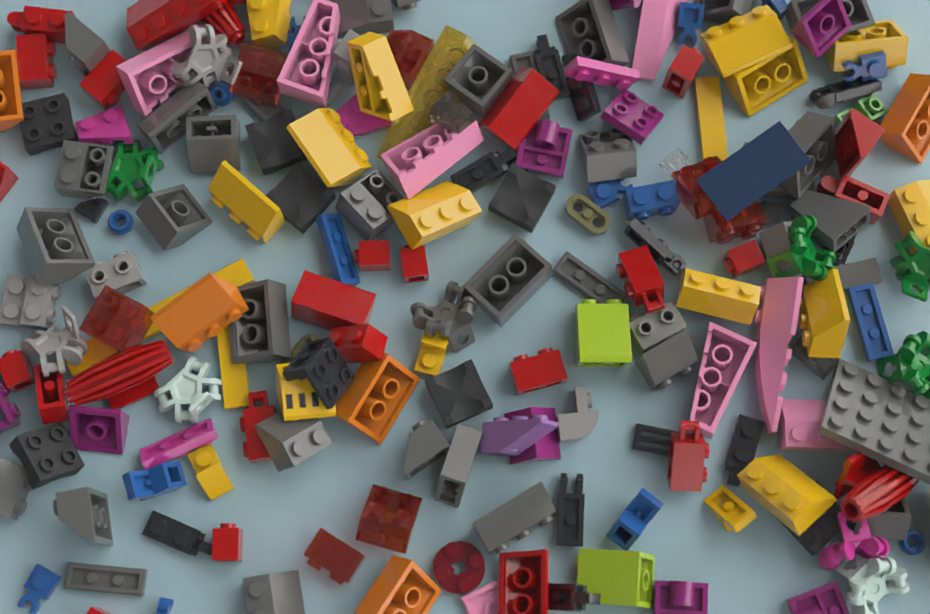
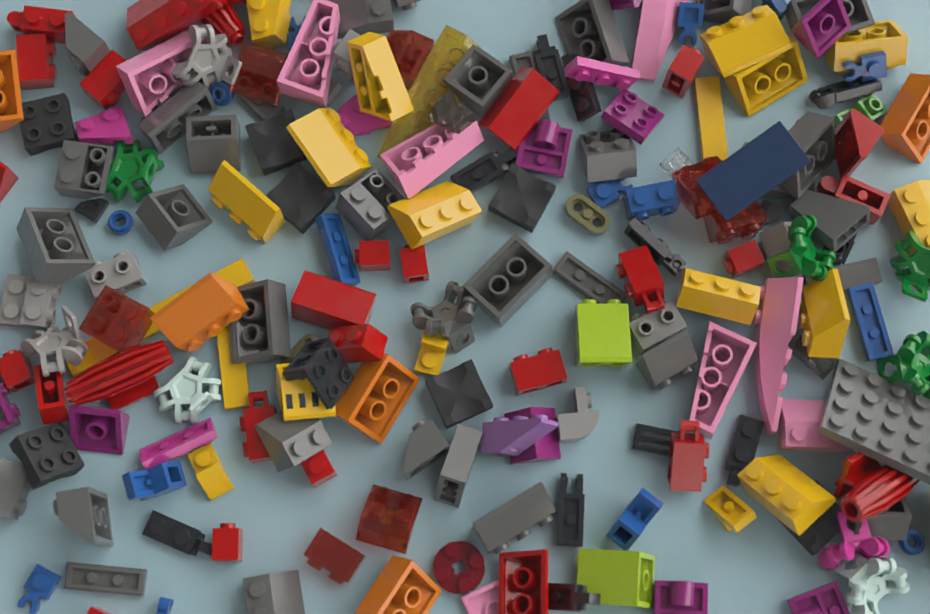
none -> red brick [301,449,337,487]

